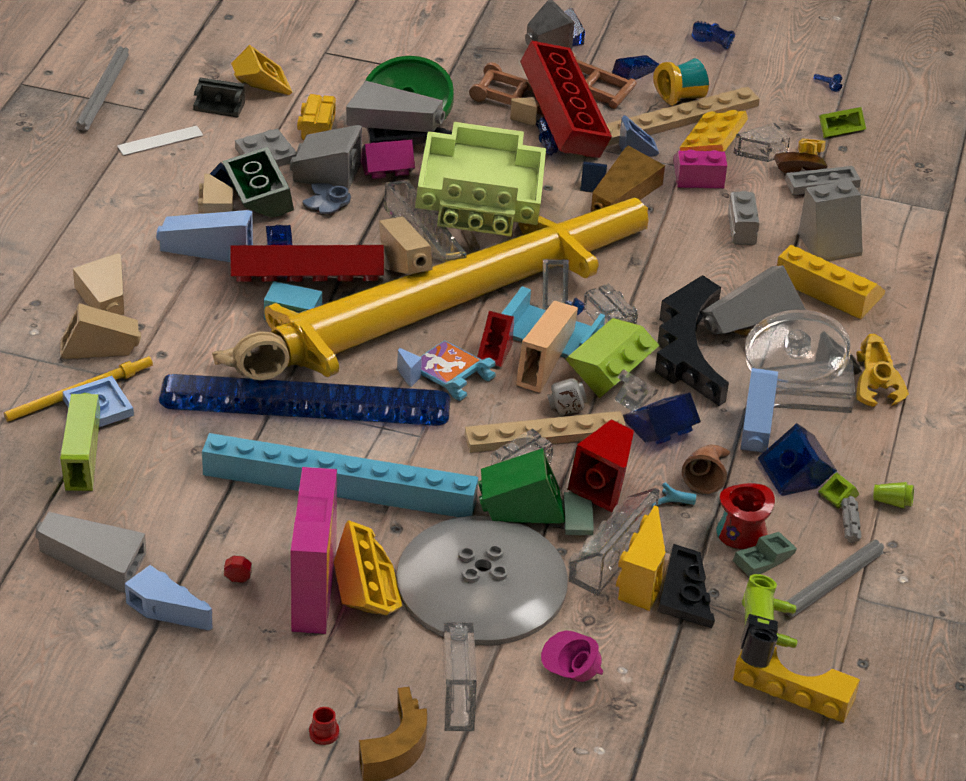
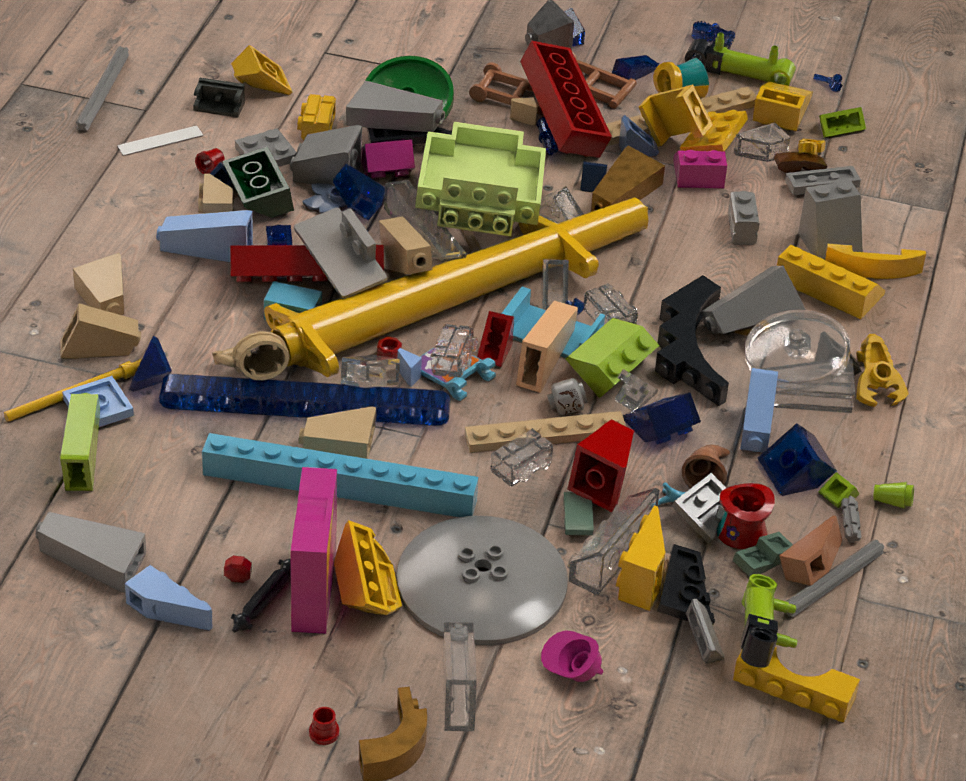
green slope [478,448,565,523] -> none
none -> clear blue slope [129,336,172,392]
none -> red piece [195,148,225,174]
none -> black wheel [231,559,291,633]
none -> light grey bracket [294,207,387,299]
none -> tan slope [298,407,376,459]
none -> clear blue slope [333,163,386,220]
none -> clear brick [341,355,400,388]
none -> red tile [377,337,402,361]
none -> clear brick [430,324,478,377]
none -> clear slope [539,186,584,223]
none -> yellow panel [638,85,713,147]
none -> light grey wing [672,473,726,544]
none -> lime piece [685,33,796,86]
none -> light grey slope [686,599,725,664]
none -> yellow slope [752,81,813,131]
none -> nougat slope [779,515,842,586]
none -> yellow slope [825,244,926,279]

